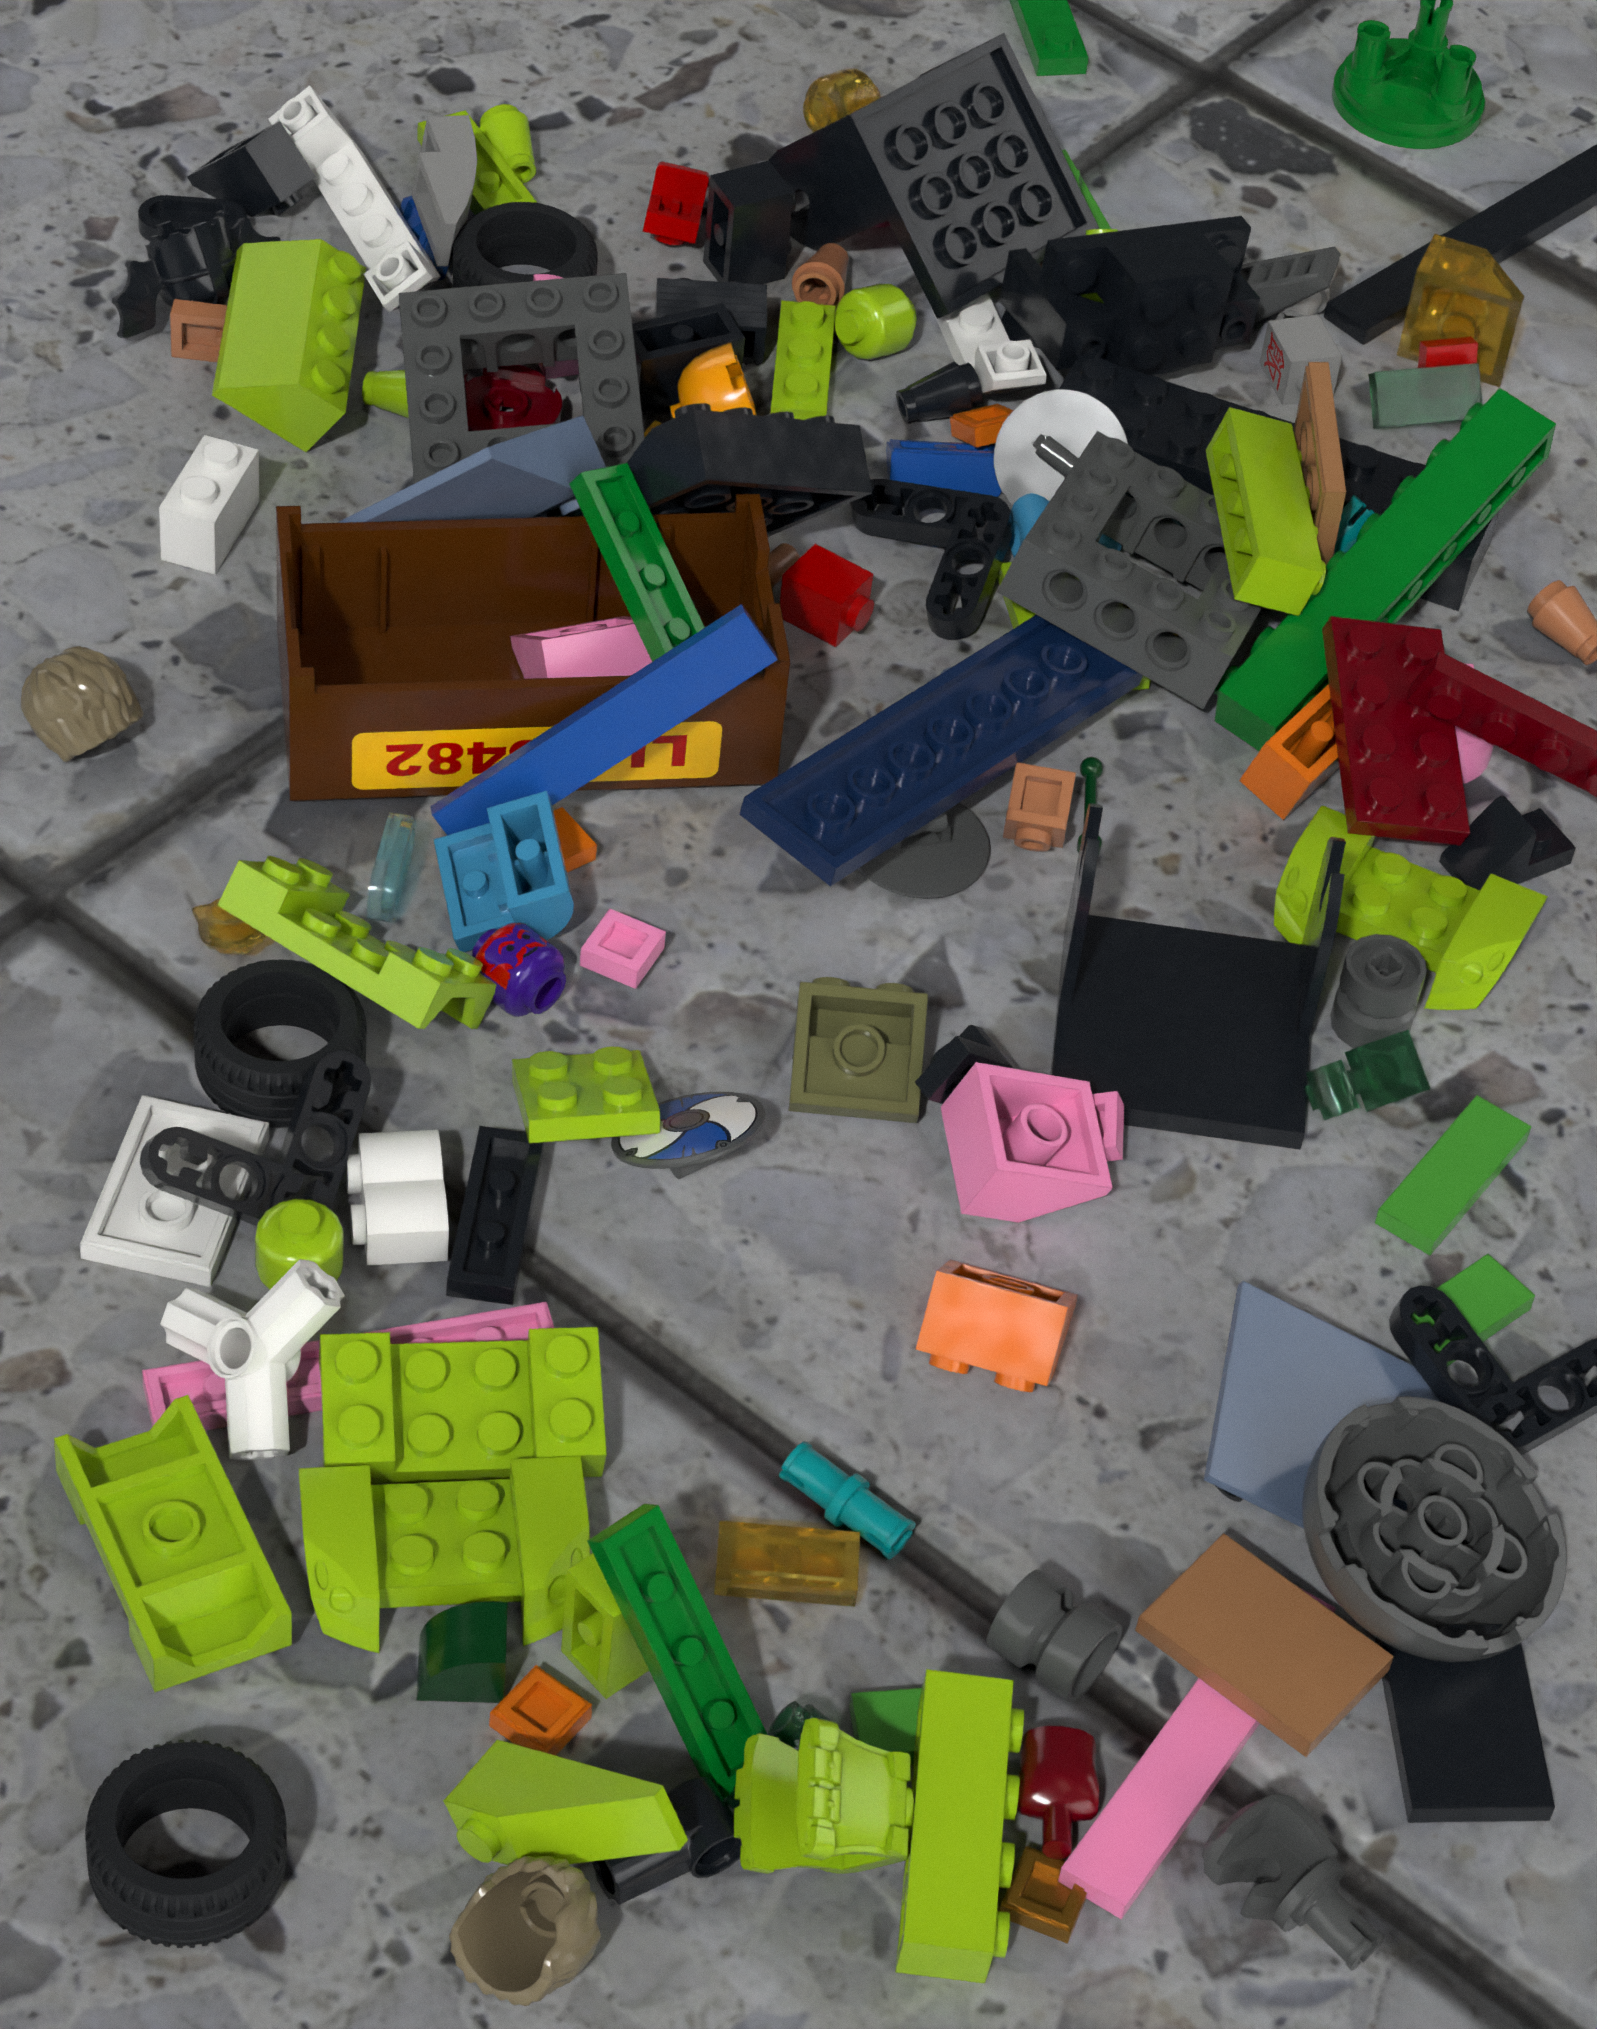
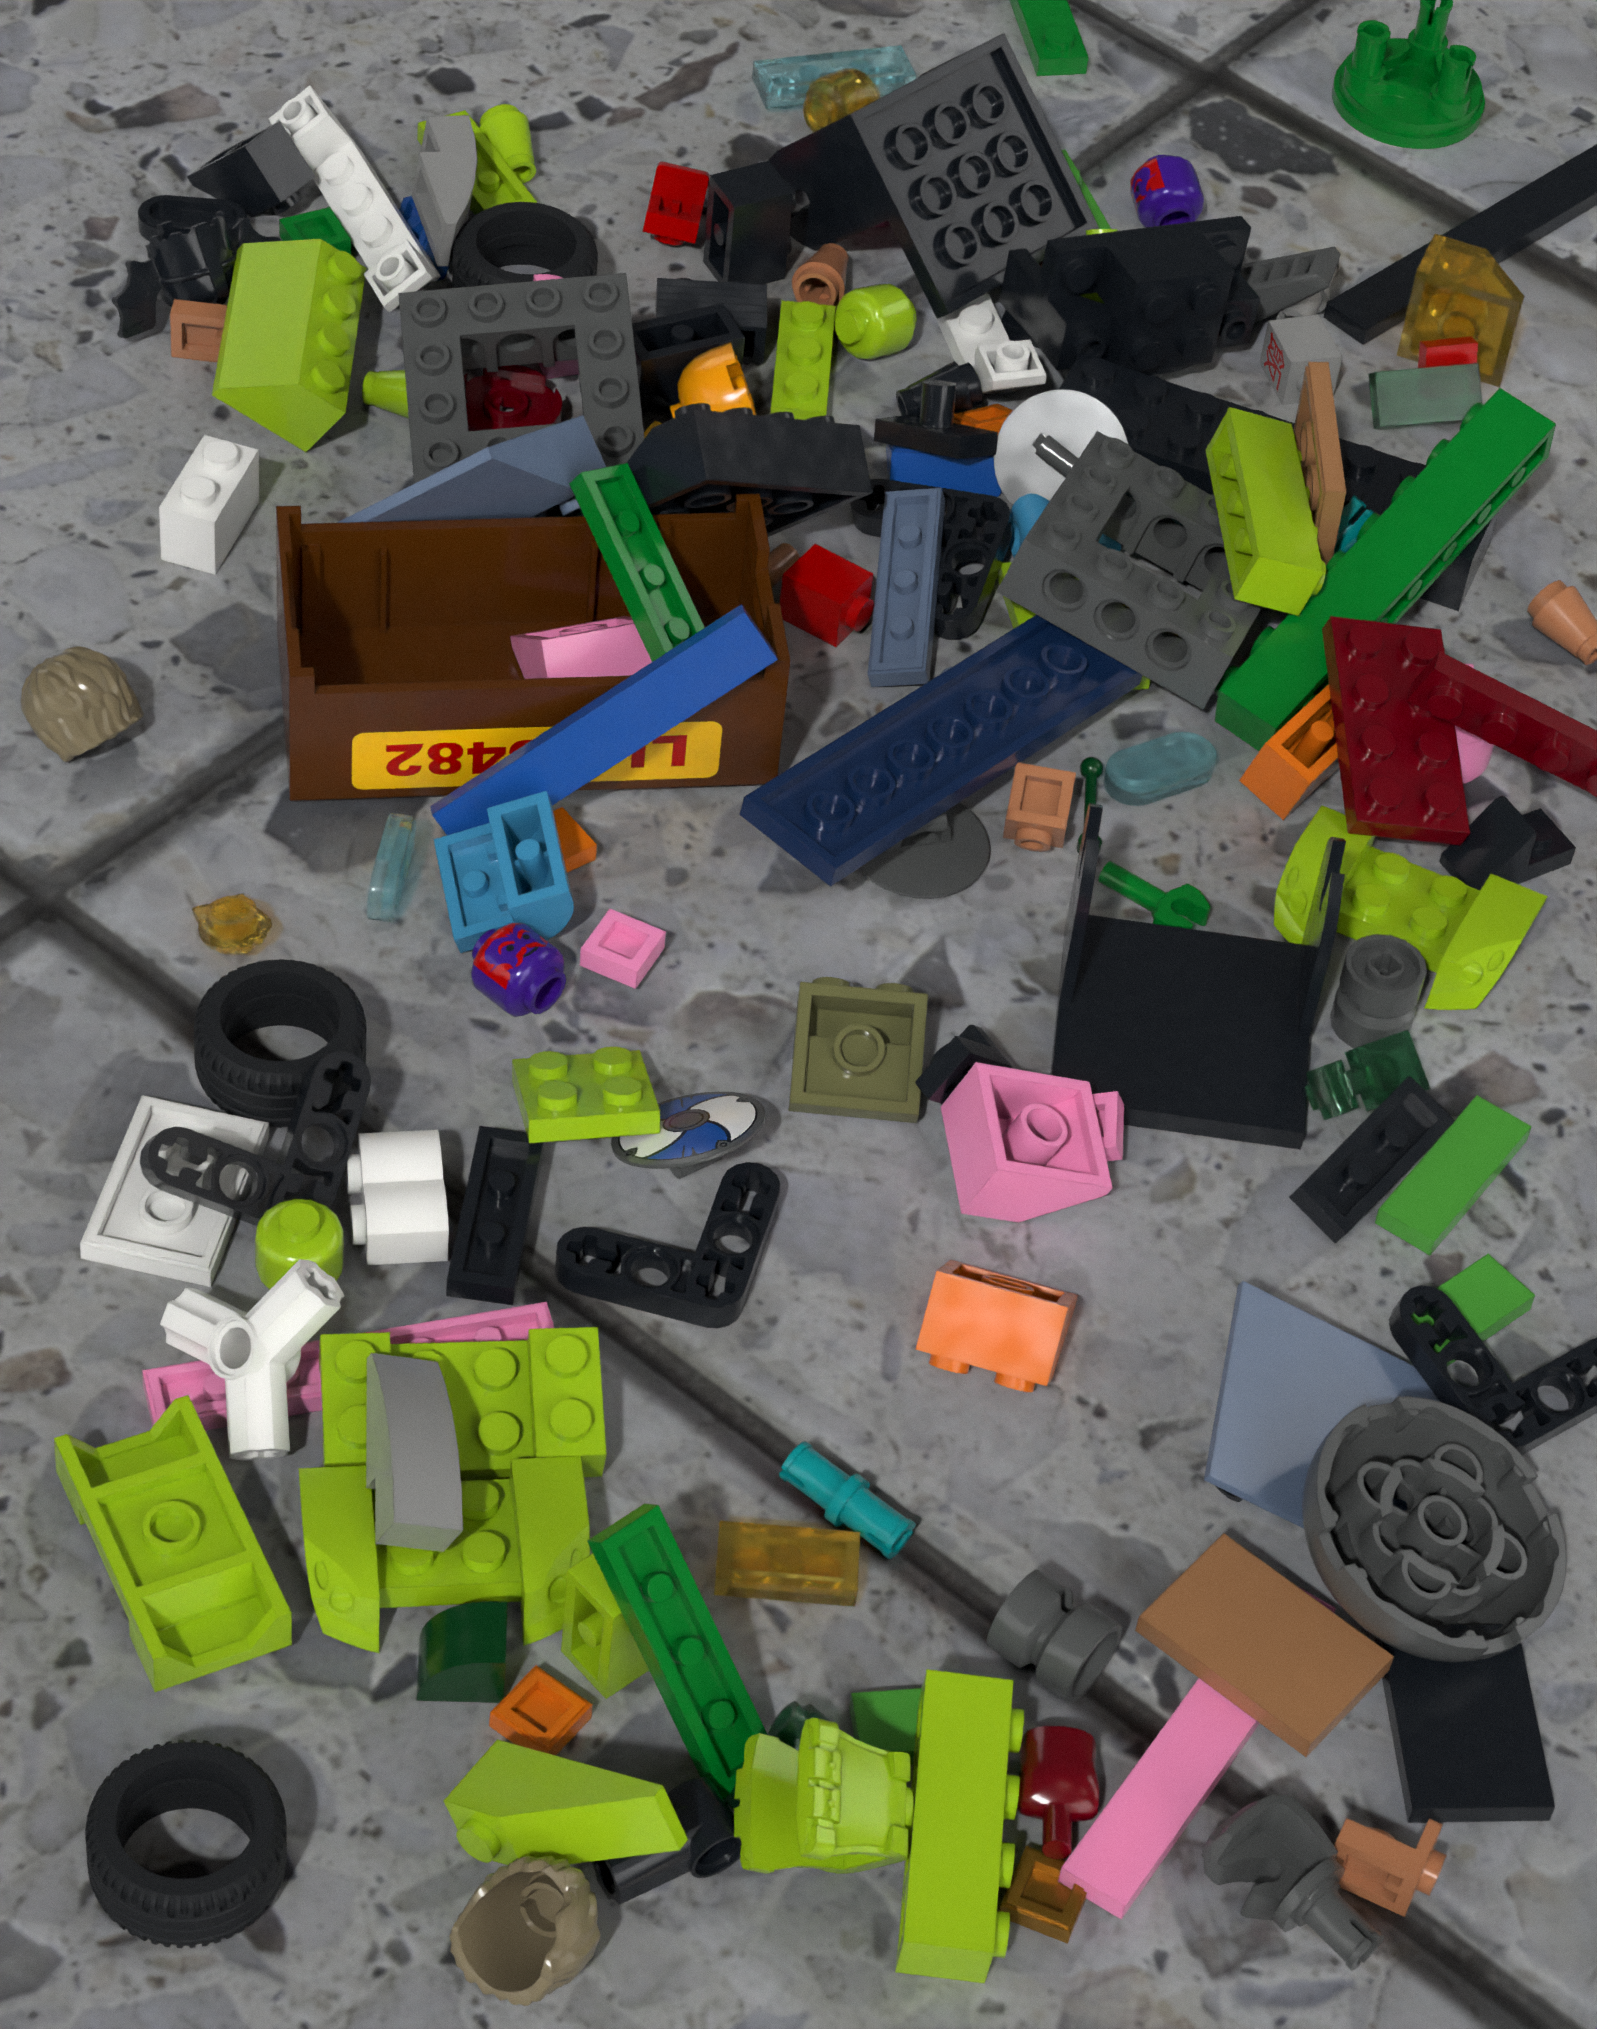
lime piece [217,856,496,1029] -> none
none -> green plate [279,207,351,255]
none -> light grey slope [366,1353,463,1552]
none -> black beam [555,1162,780,1329]
none -> clear light blue plate [752,45,916,109]
none -> sand blue tile [867,488,945,687]
none -> black tile [874,380,998,459]
none -> green bar [1098,861,1210,929]
none -> clear light blue tile [1103,732,1216,806]
none -> dark purple head [1130,155,1204,228]
none -> black plate [1289,1075,1455,1243]
none -> nougat bracket [1334,1818,1447,1917]

